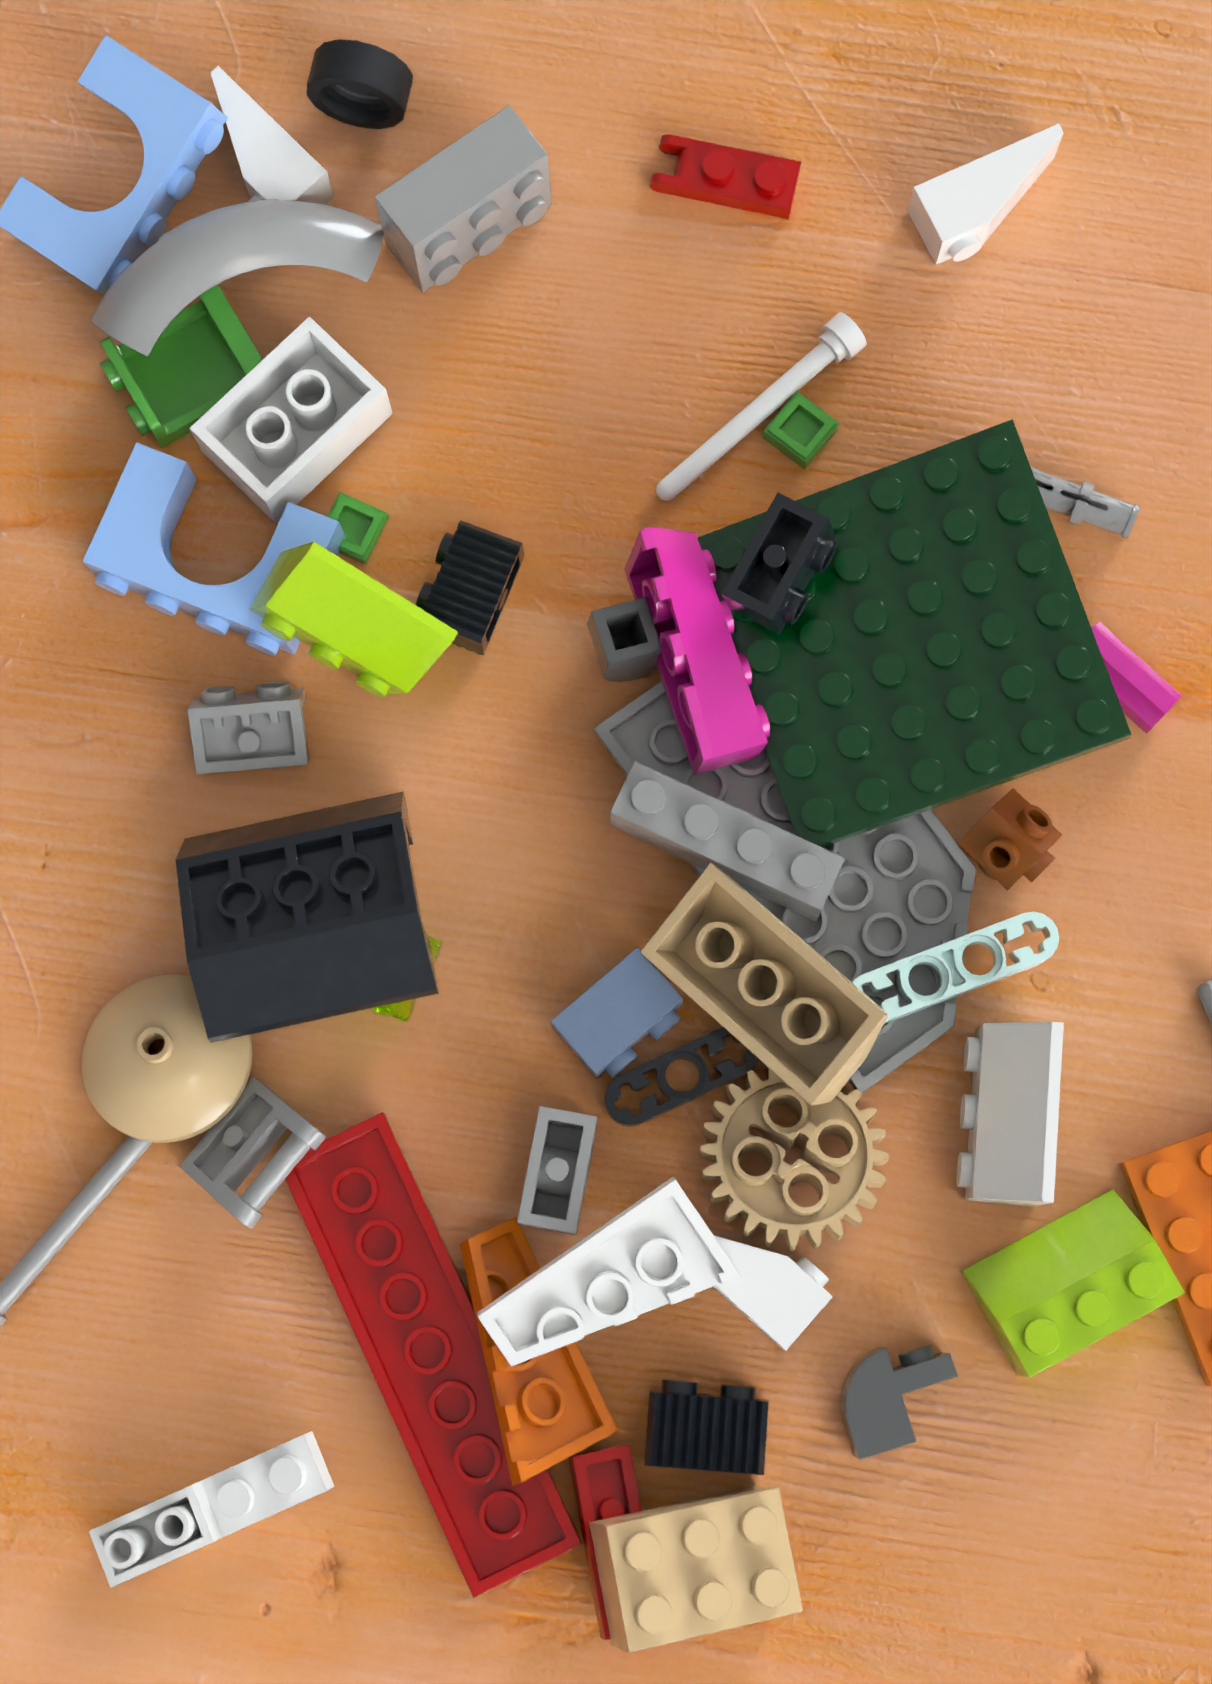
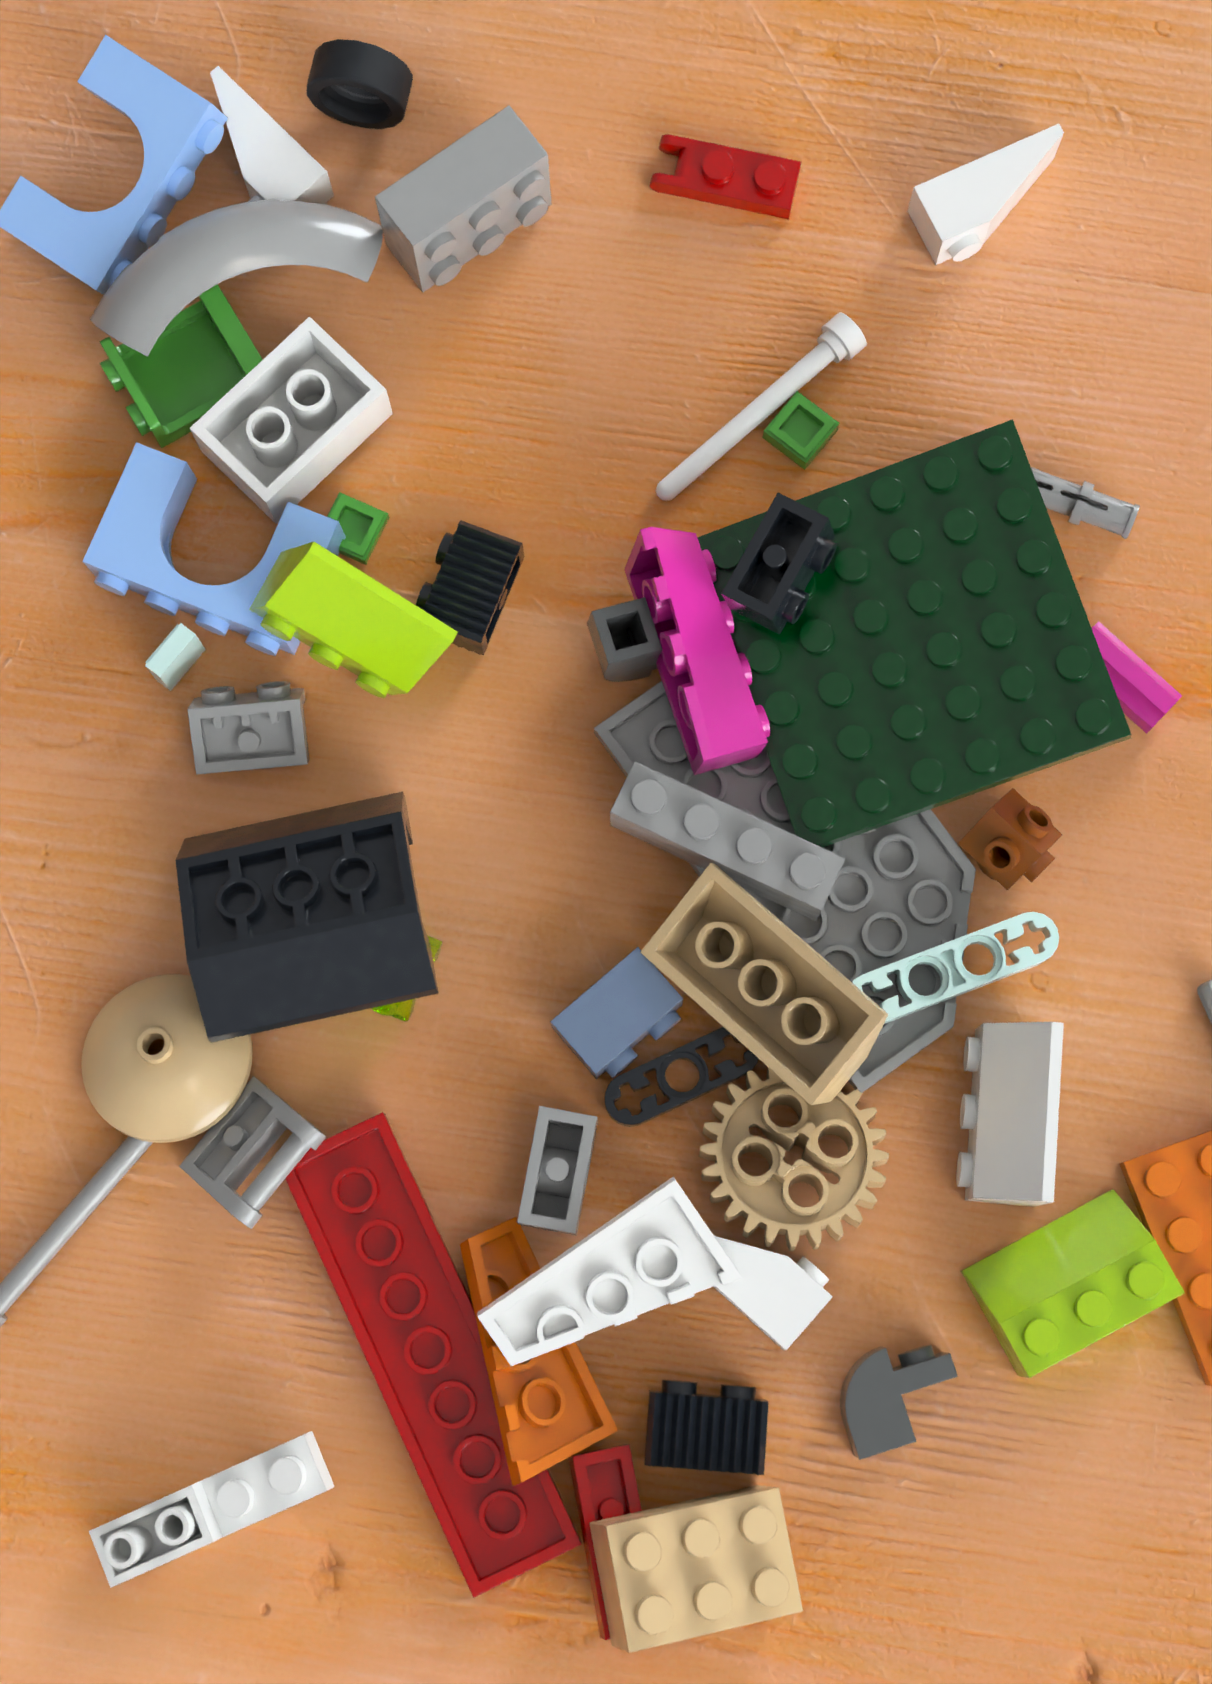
none -> light aqua tile [145,623,206,691]

